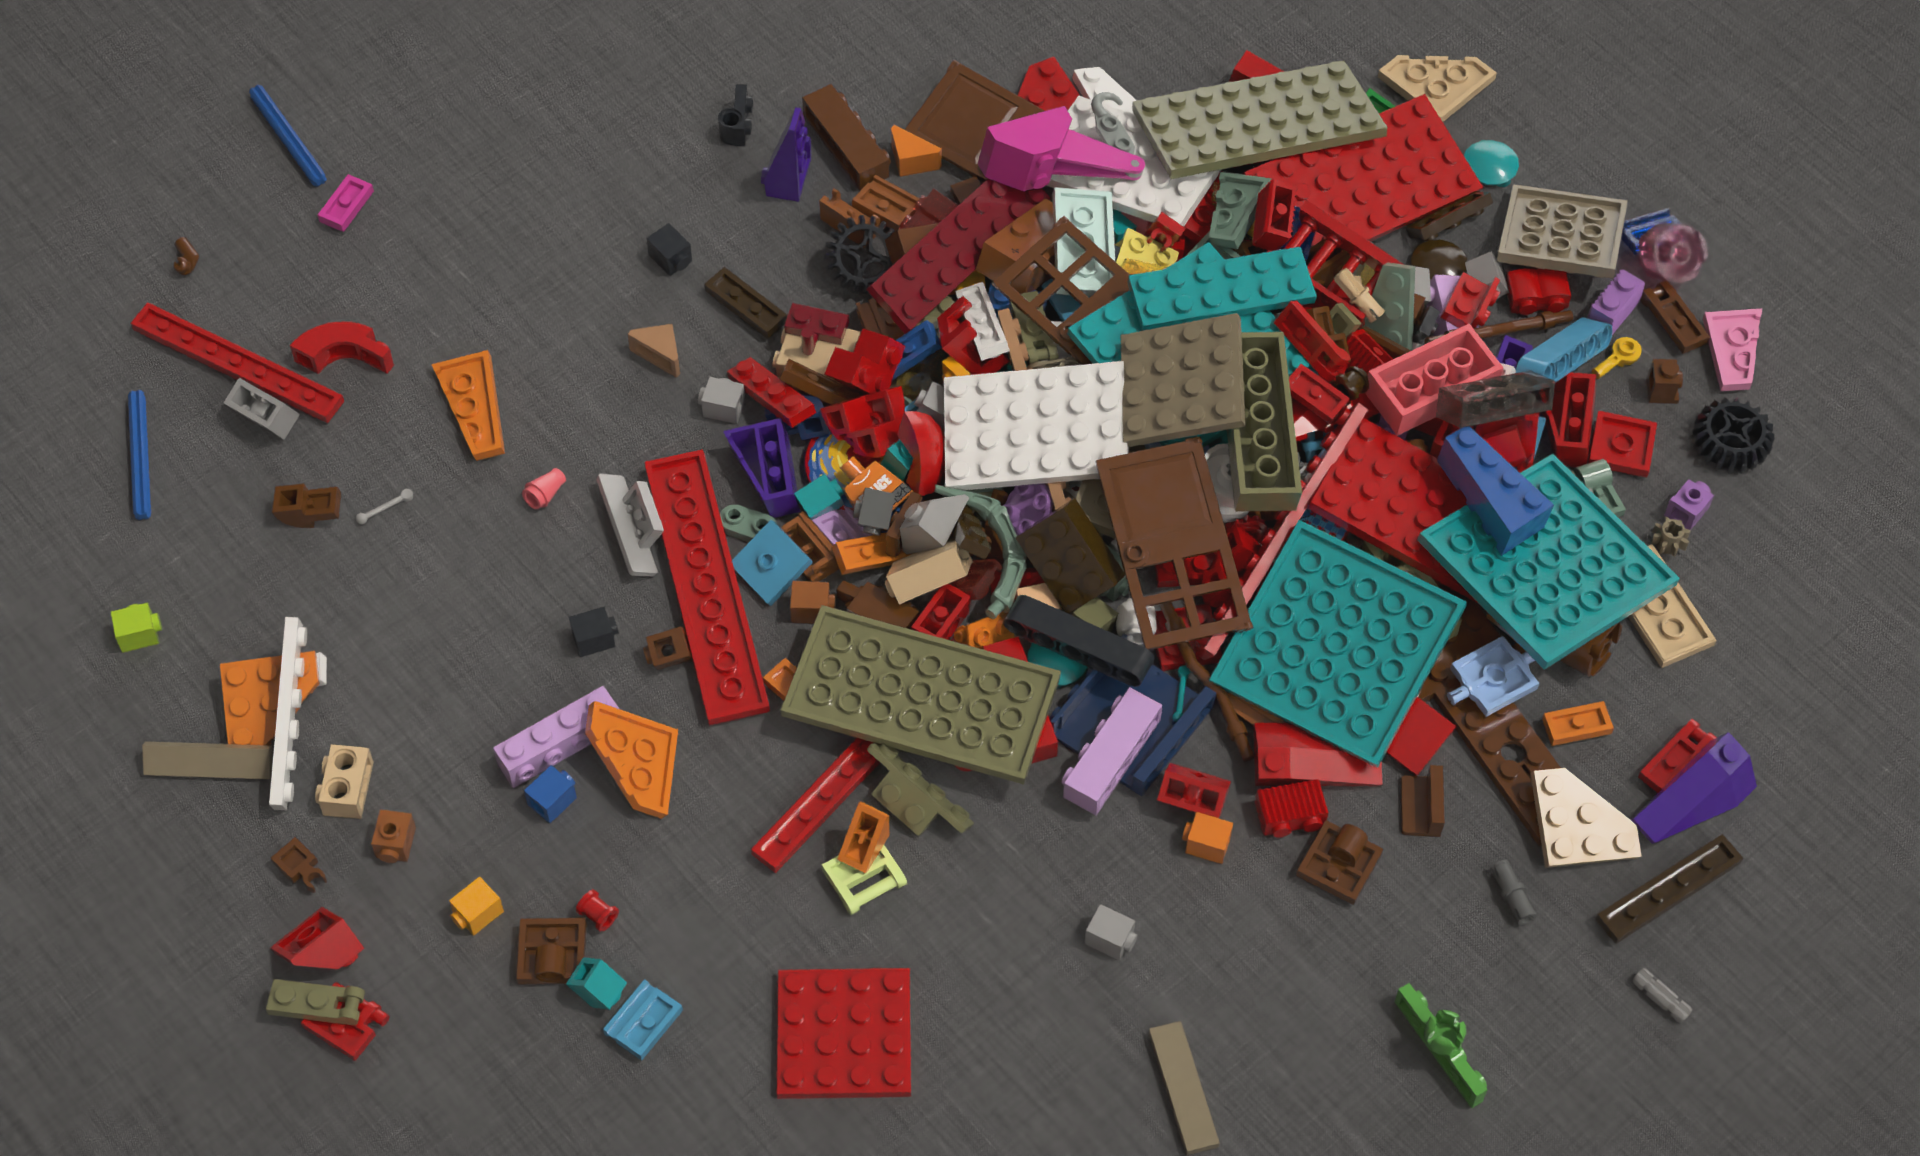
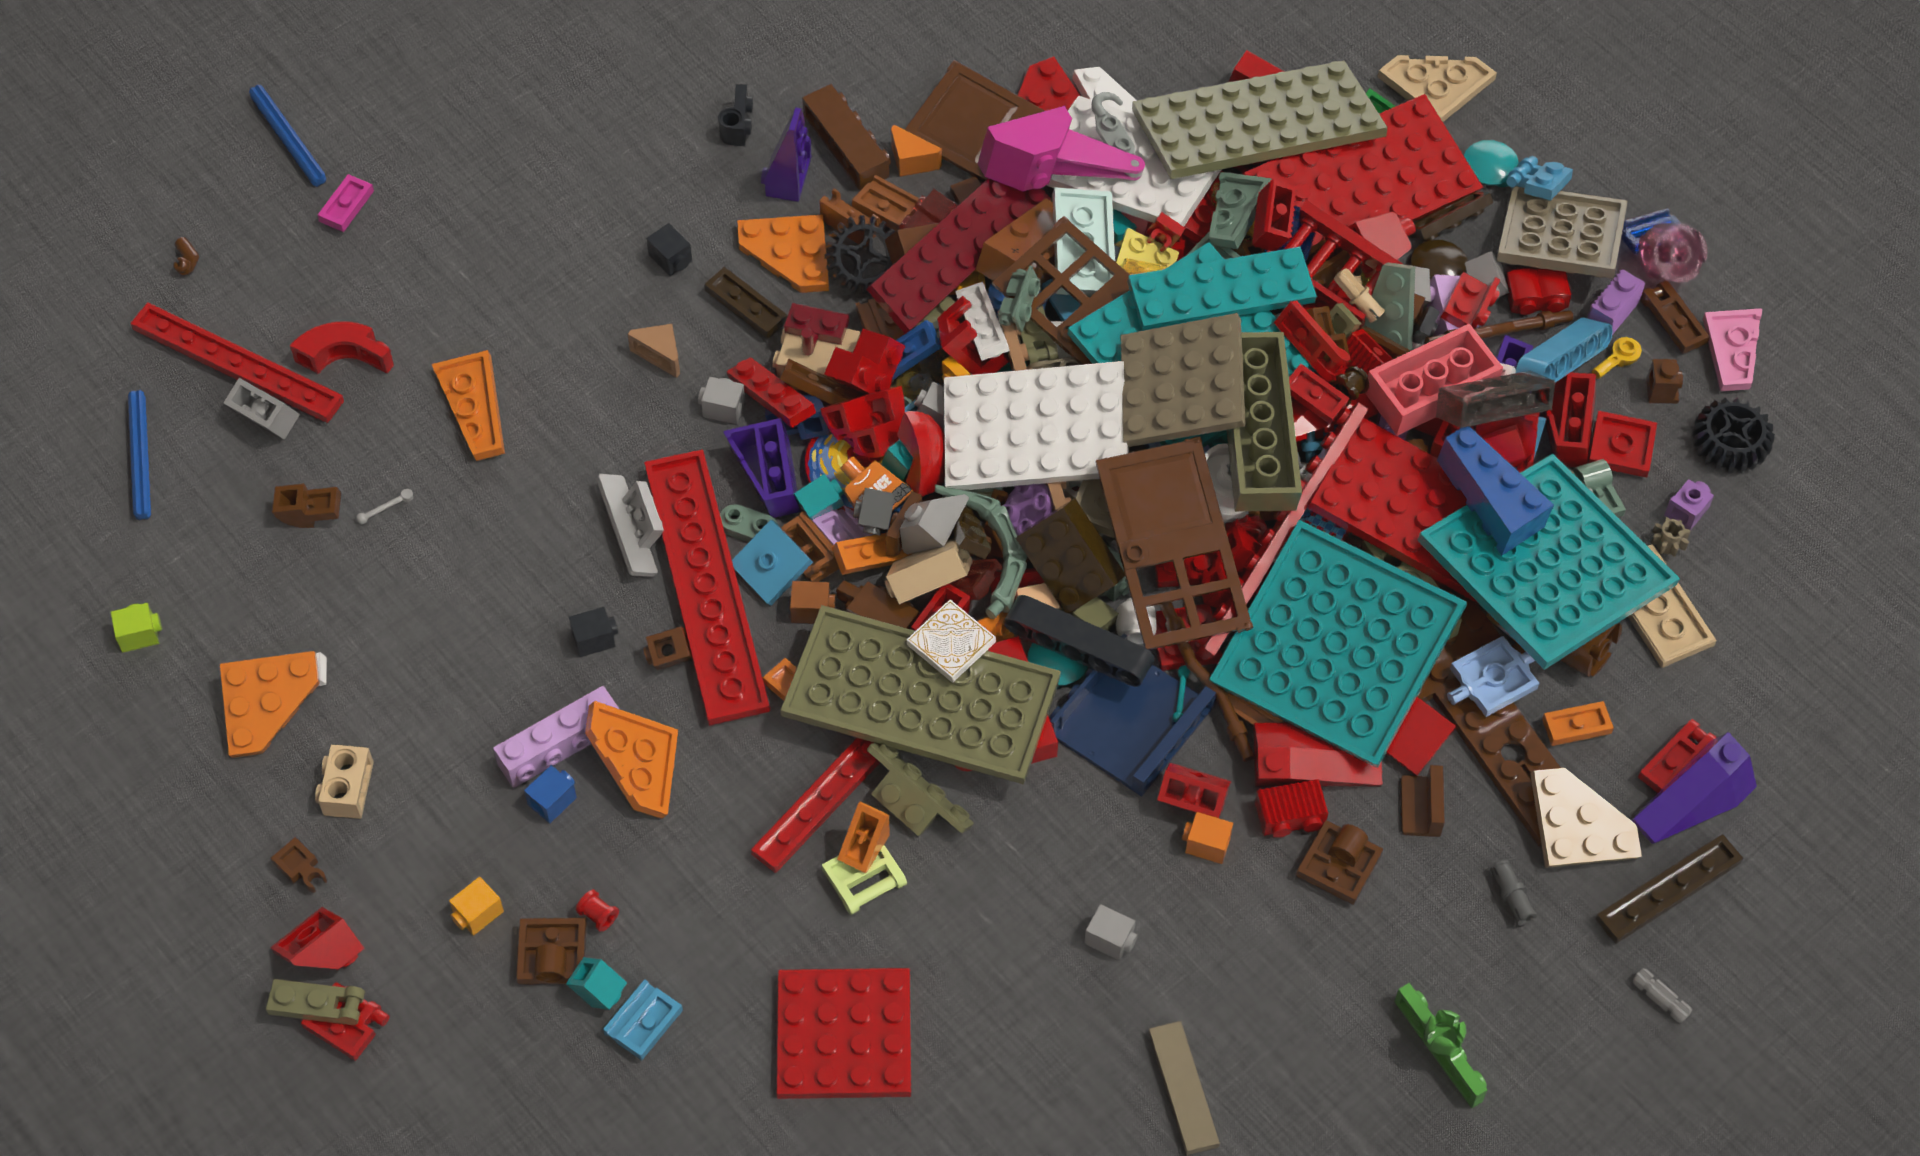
dark tan tile [142,741,272,779] -> none
white plate [269,617,307,811] -> none
dark orange brick [371,809,416,863] -> none
coral cone [522,468,566,509] -> none
lavender brick [1062,688,1162,815] -> none
none -> orange plate [737,214,829,293]
none -> tile [907,600,996,683]
none -> sand green hinge [998,266,1040,332]
none -> torso [1347,212,1416,278]
none -> dark azure plate [1506,156,1573,201]

